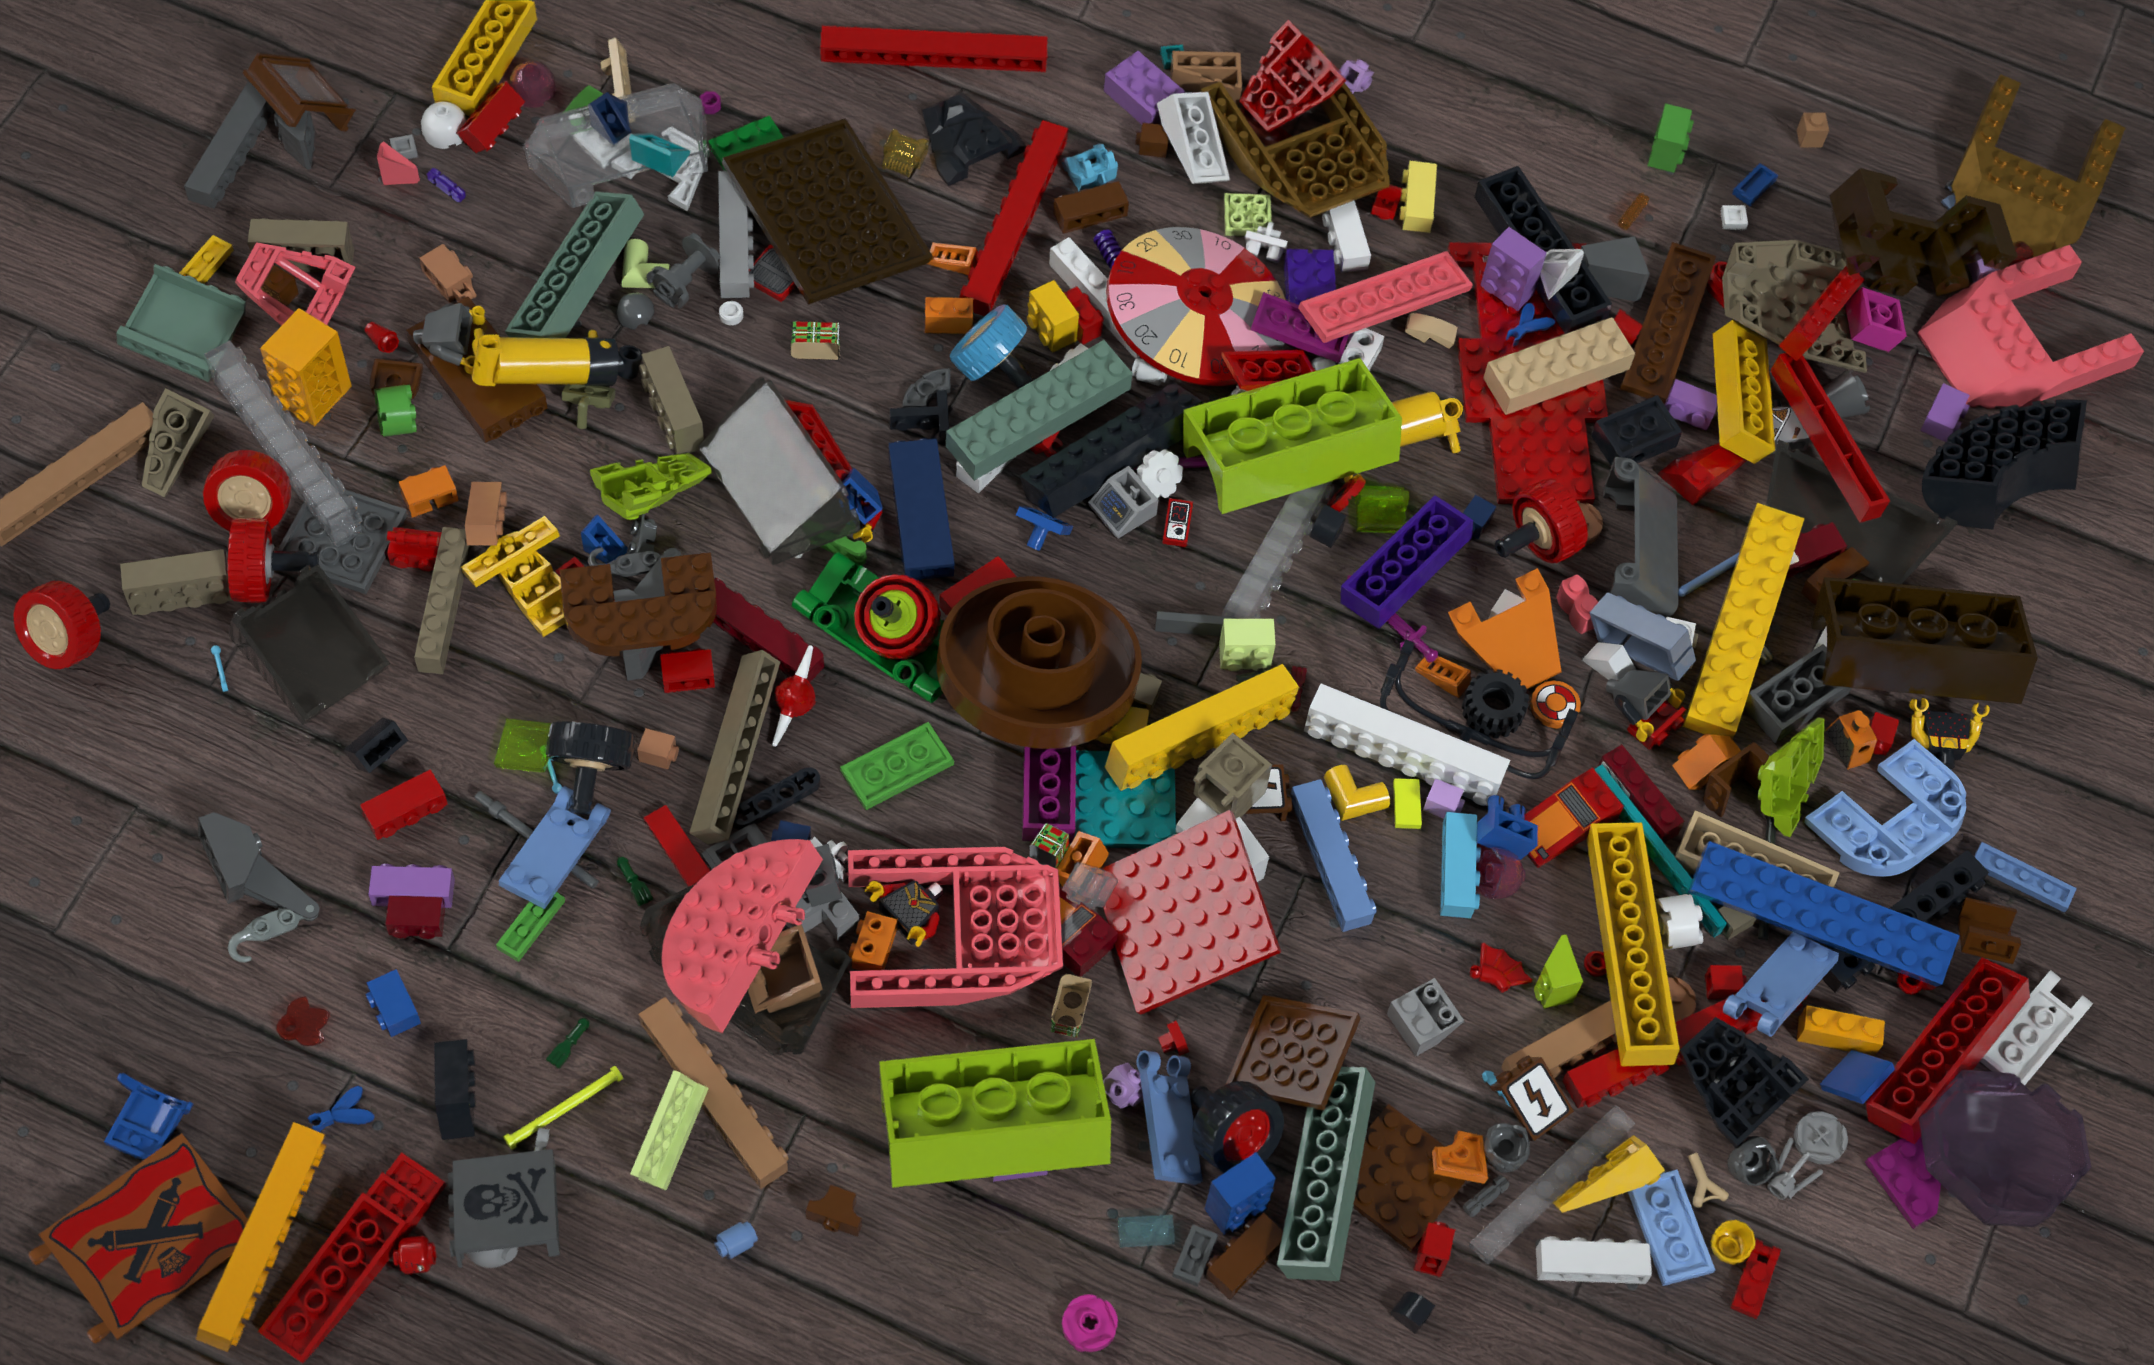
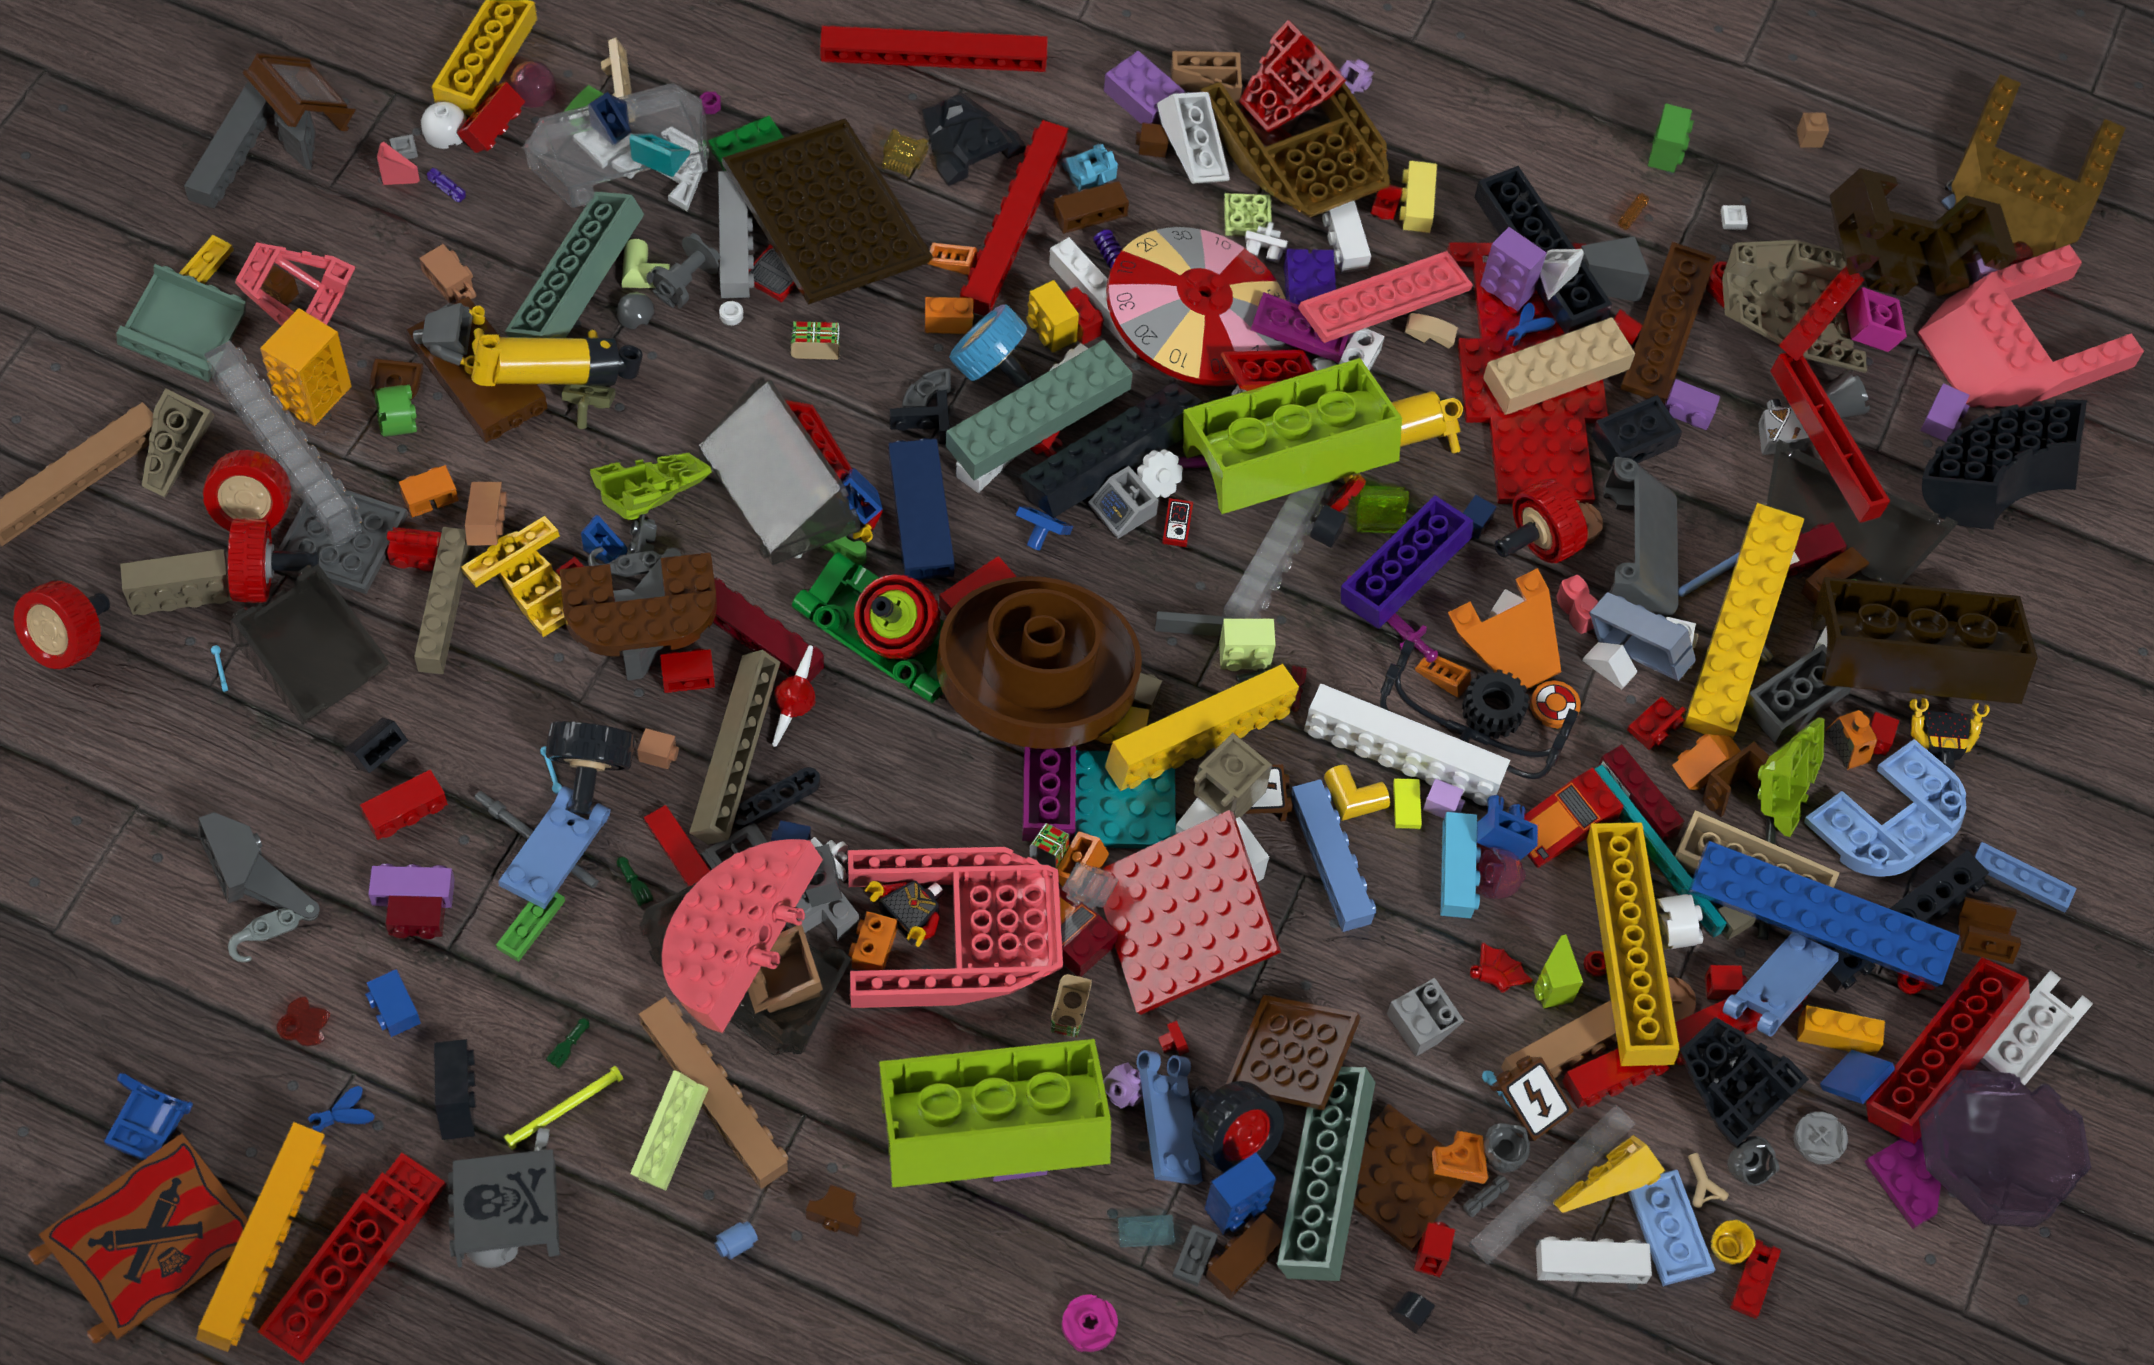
dark tan brick [248,218,354,272] -> none
red cone [365,322,399,353] -> none
red head [393,1236,436,1274] -> none
clear neon green tile [494,719,551,773] -> none
dark tan brick [639,346,704,454] -> none
bright green tile [840,722,954,810] -> none
white brick [1132,358,1167,386] -> none
teal tile [1160,44,1184,69] -> none
dark grey torso [1606,670,1685,742] -> none
red wedge [1658,443,1747,505] -> none
yellow brick [1713,320,1775,464] -> none
blue tile [1732,163,1778,206] -> none
light grey plant [1767,1138,1823,1200] -> none

